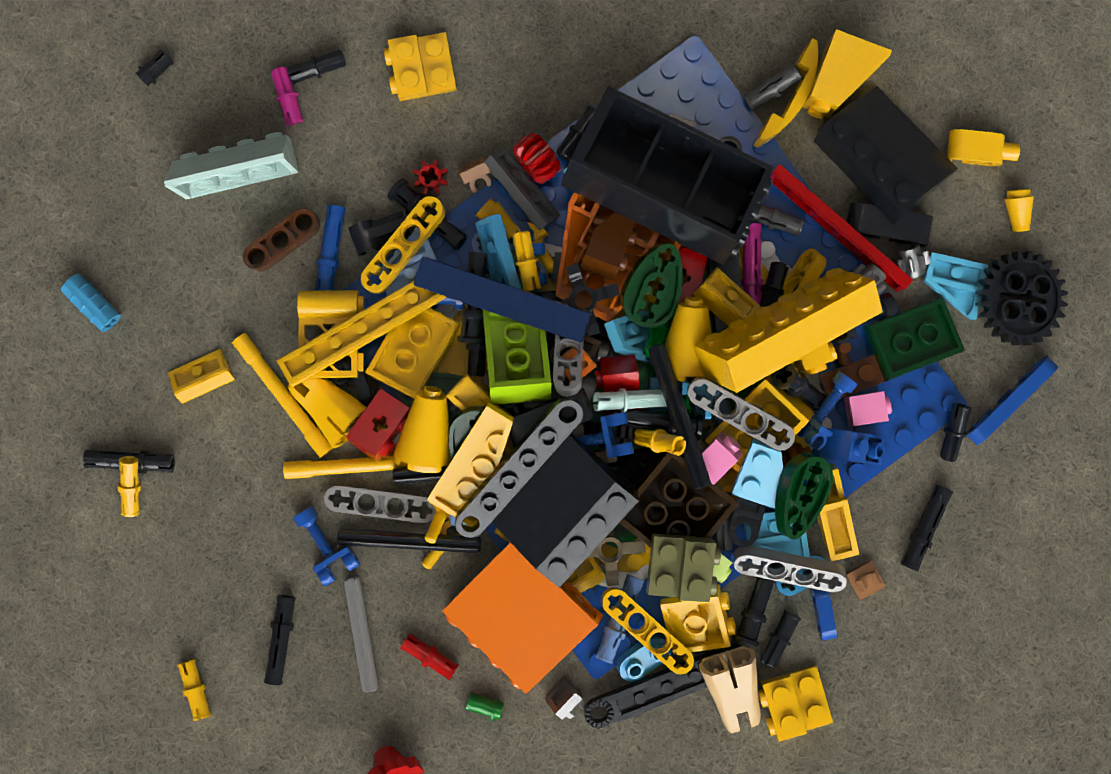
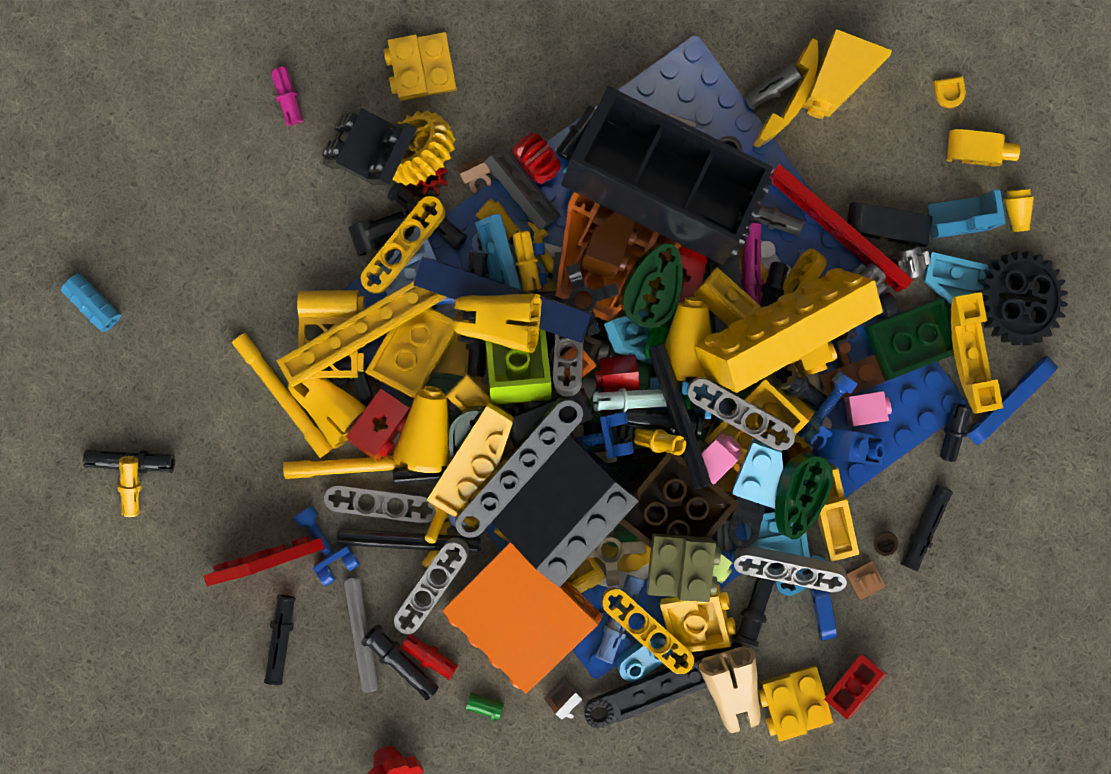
black pin [135,49,174,86] -> none
light aqua slope [164,132,299,199] -> none
yellow slope [168,349,235,404] -> none
yellow pin [177,659,212,721] -> none
reddish brown beam [243,208,320,272] -> none
black axle [287,50,346,84] -> none
blue pin [314,205,346,291] -> none
black axle [760,610,801,668] -> none
black slope [814,86,958,225] -> none
none -> red plate [203,536,325,586]
none -> black bracket [321,108,417,185]
none -> black pin [361,624,439,700]
none -> yellow gear [392,110,456,186]
none -> light grey beam [394,538,469,634]
none -> yellow piece [453,294,542,353]
none -> red brick [824,654,888,719]
none -> dark brown hinge [874,531,899,556]
none -> dark azure panel [928,189,1005,239]
none -> yellow tile [933,76,966,109]
none -> yellow slope [951,292,1003,414]

